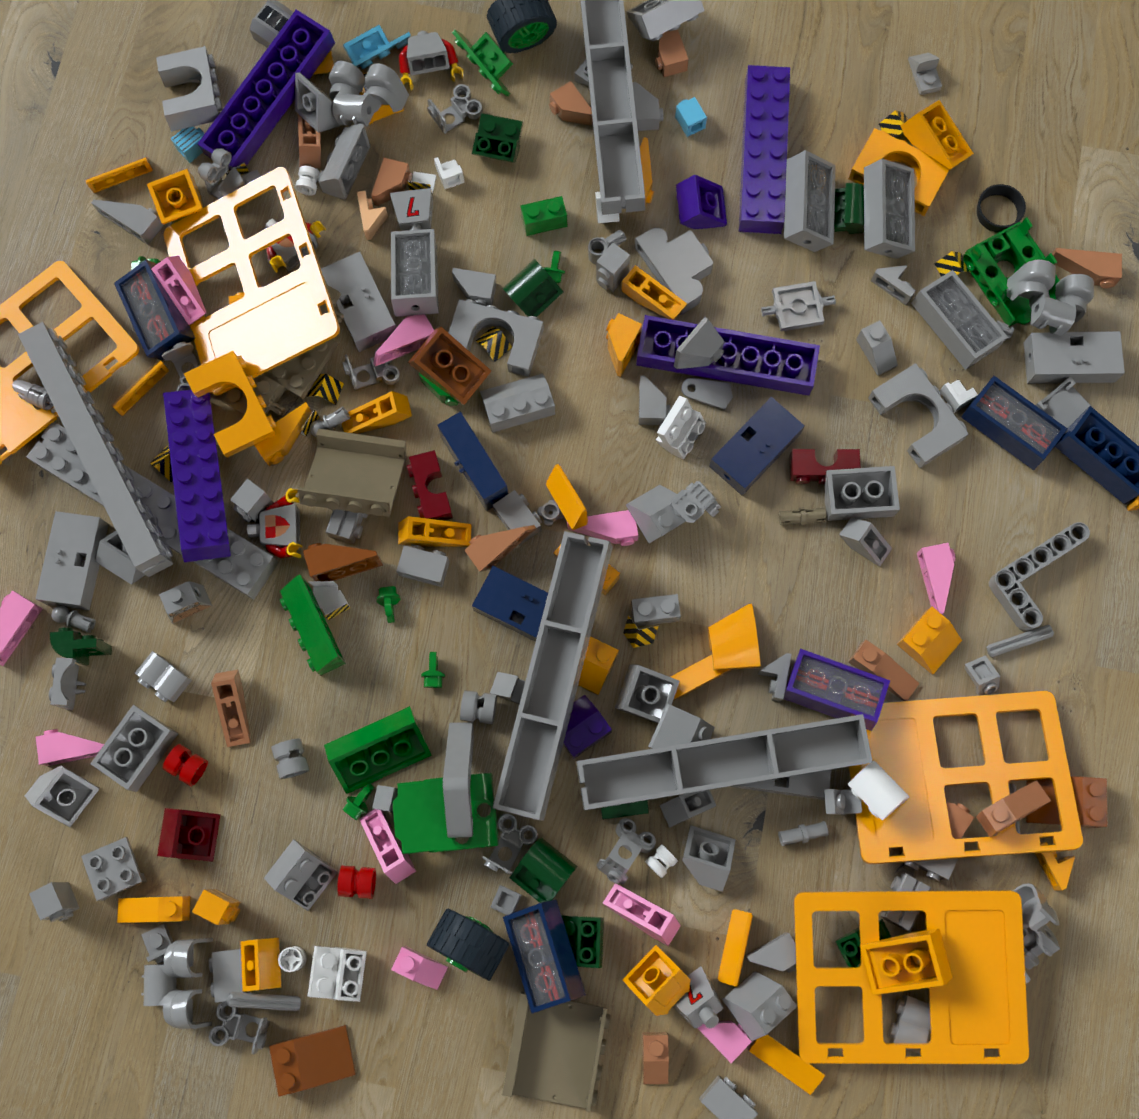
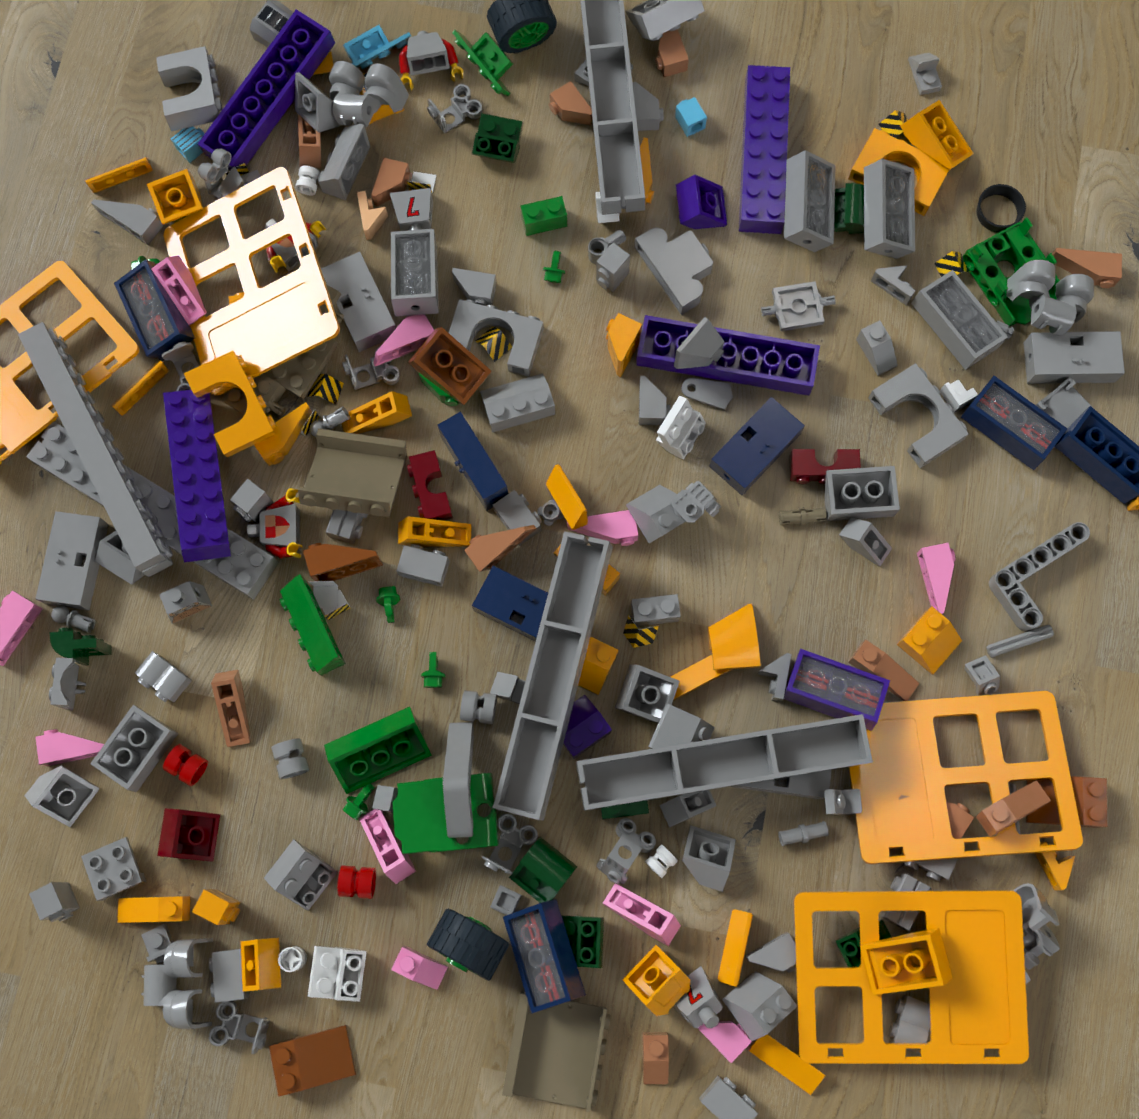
light grey hinge [12,380,53,410] -> none
sticker [150,446,173,482] -> none
light grey axle [228,992,301,1011] -> none
white panel [434,157,464,189] -> none
dark green brick [503,259,564,317] -> none
light orange slope [622,265,687,320] -> none
white brick [847,761,909,820] -> none

